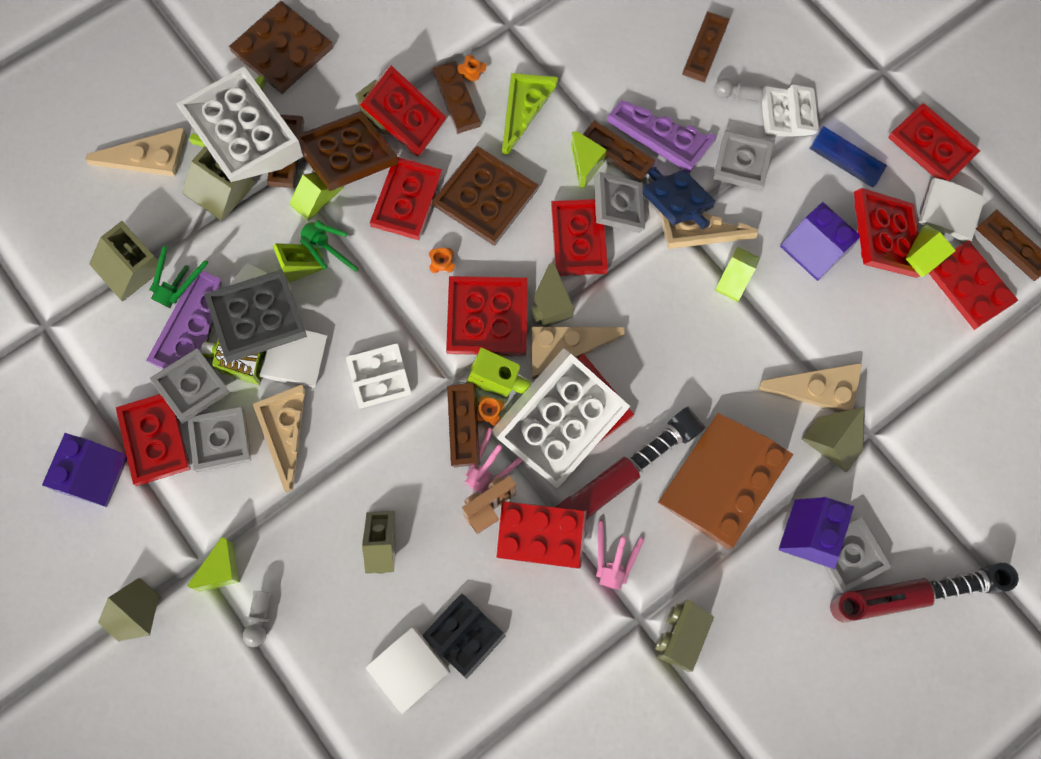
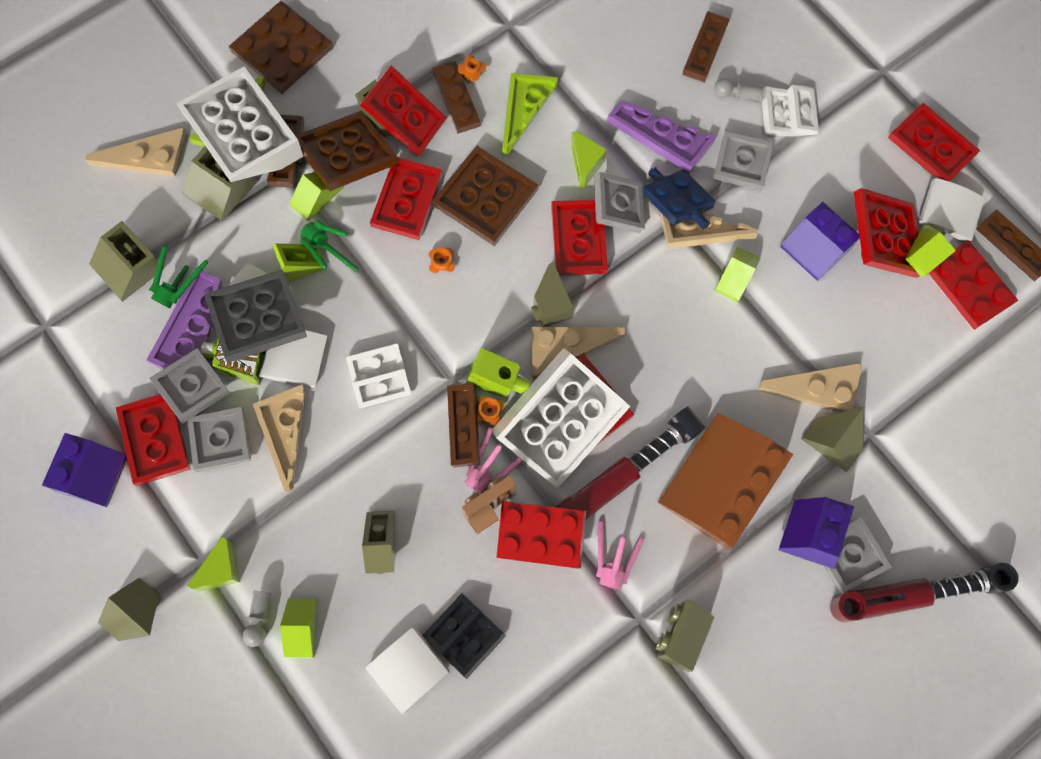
red plate [446,276,527,356] -> none
reddish brown plate [582,120,656,182] -> none
clear blue tile [809,126,887,188] -> none
none -> lime slope [280,598,317,658]

